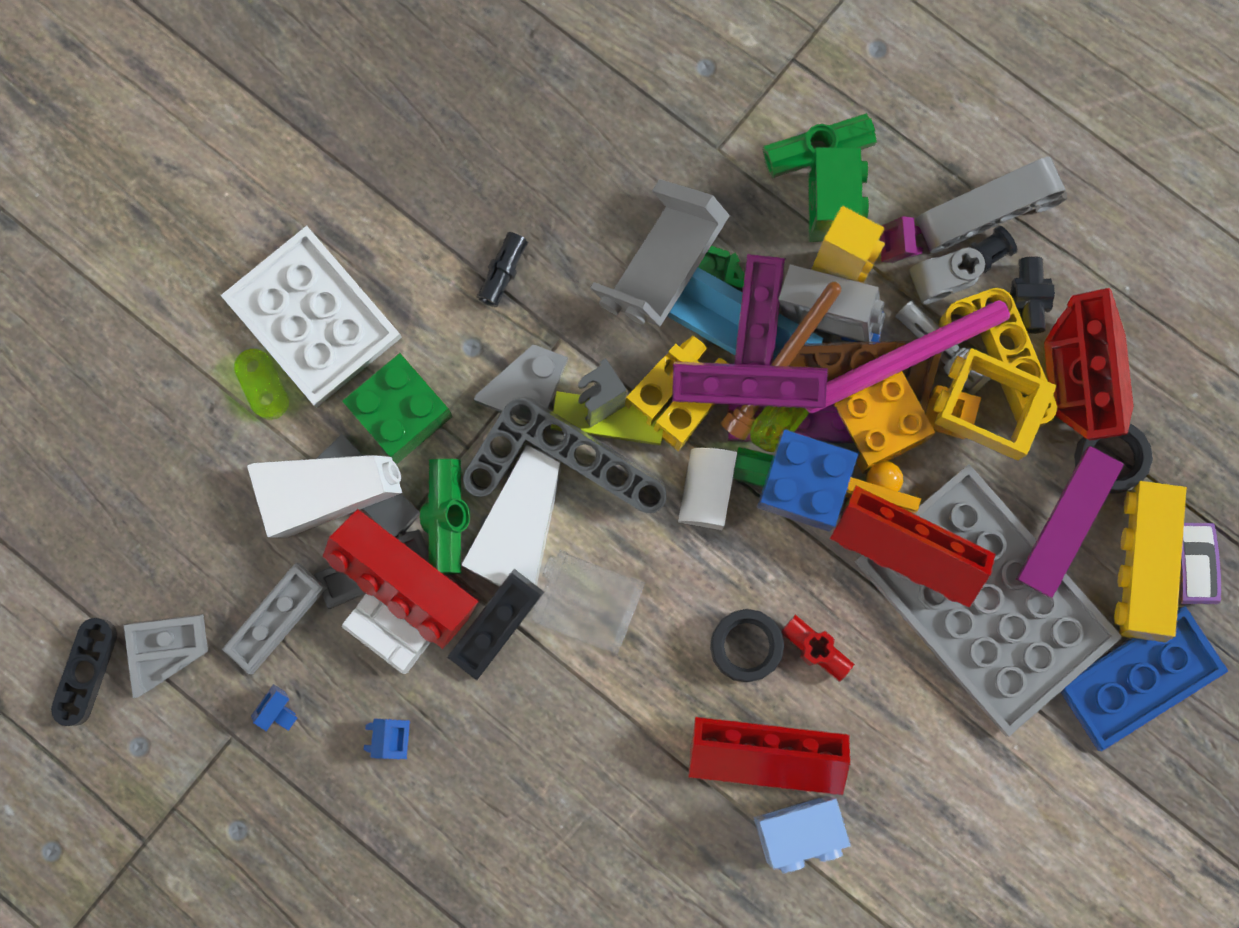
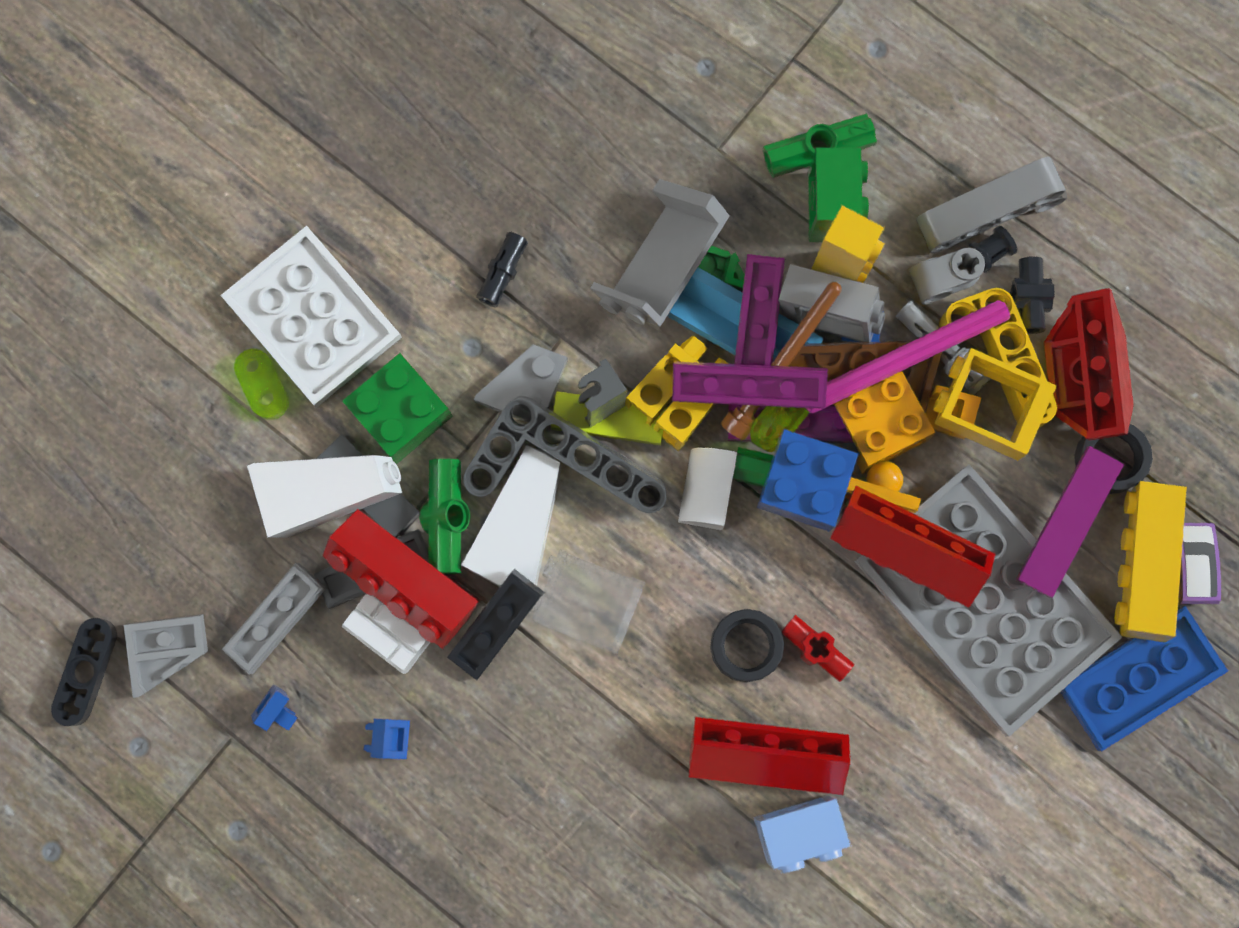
magenta tile [879,216,923,263] -> none

